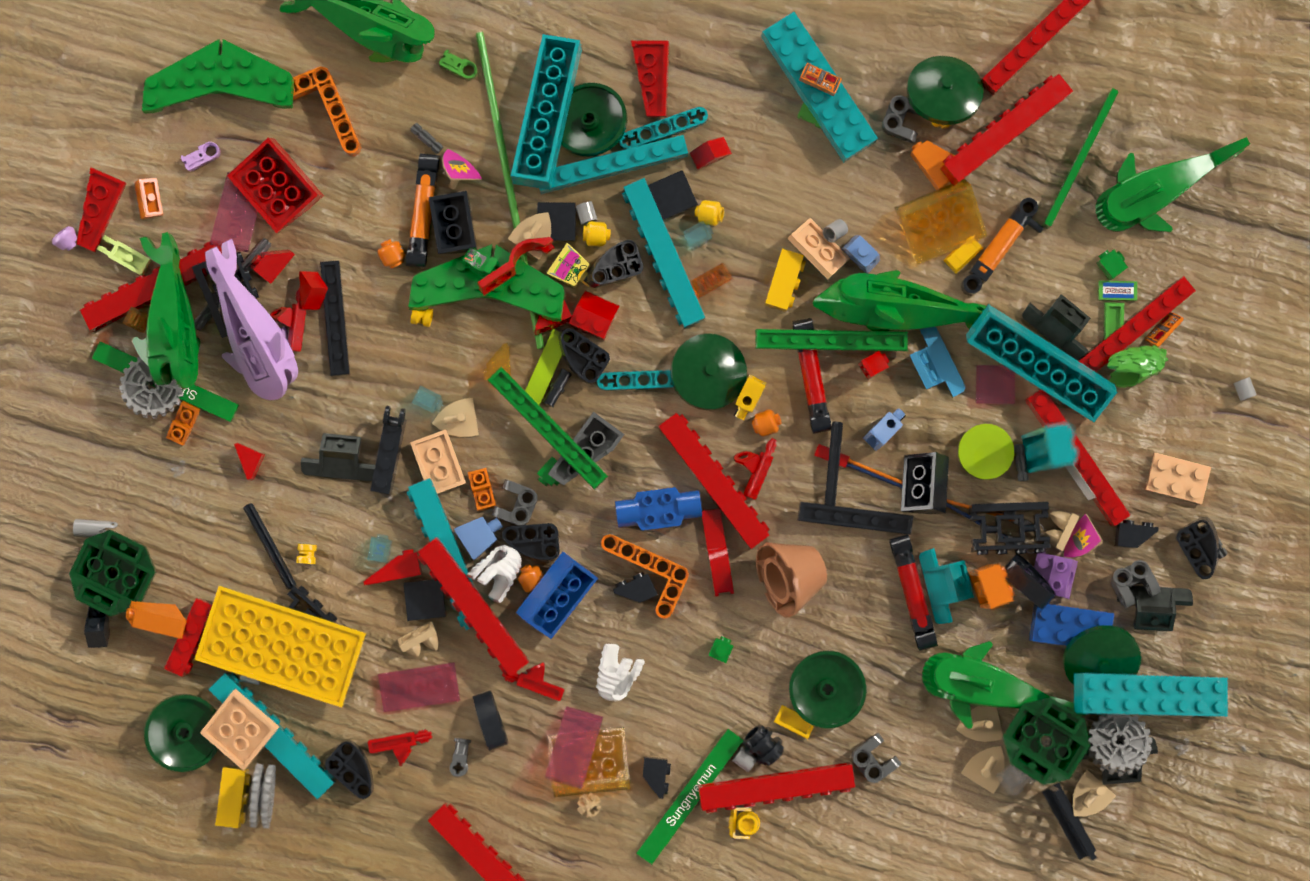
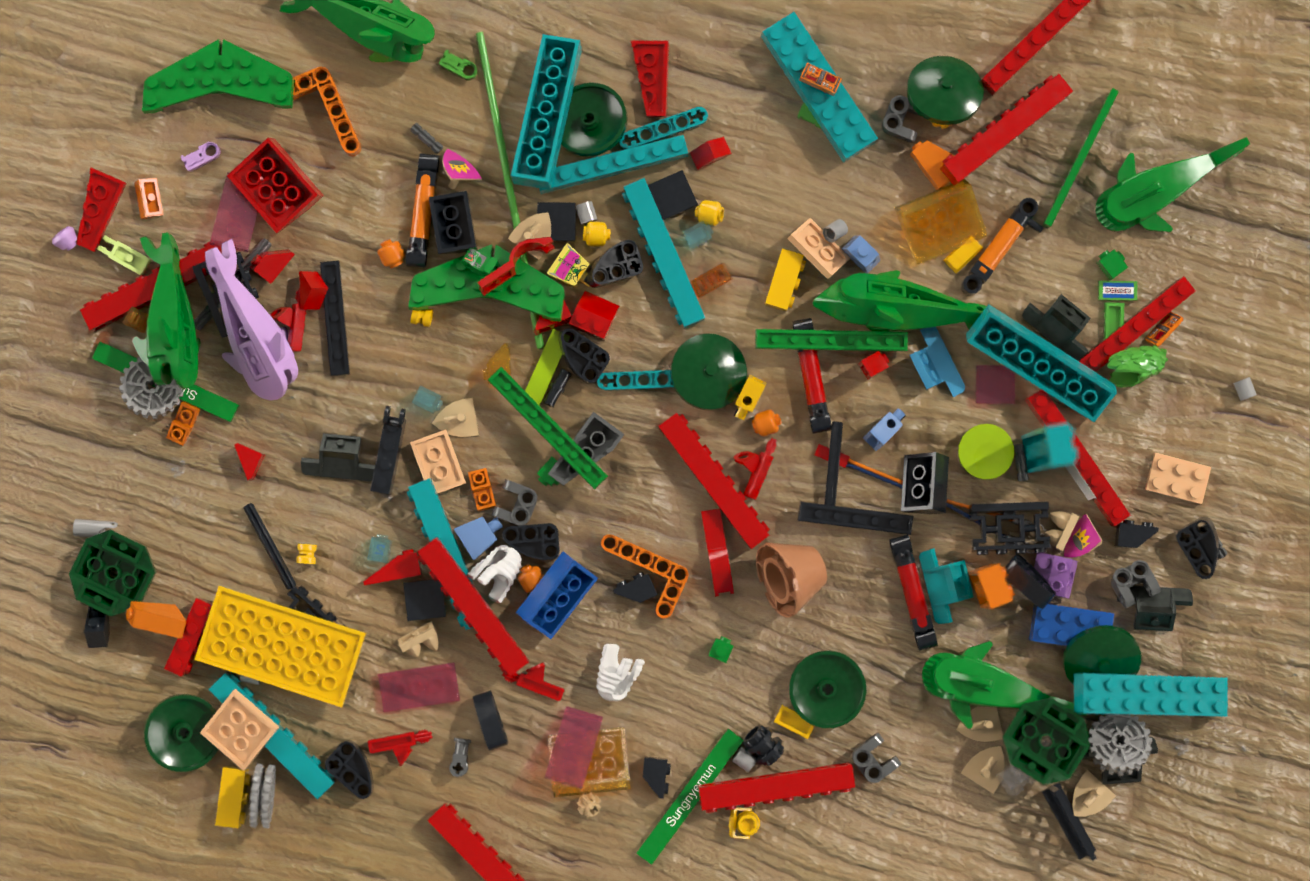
blue brick [615,487,702,531] -> none

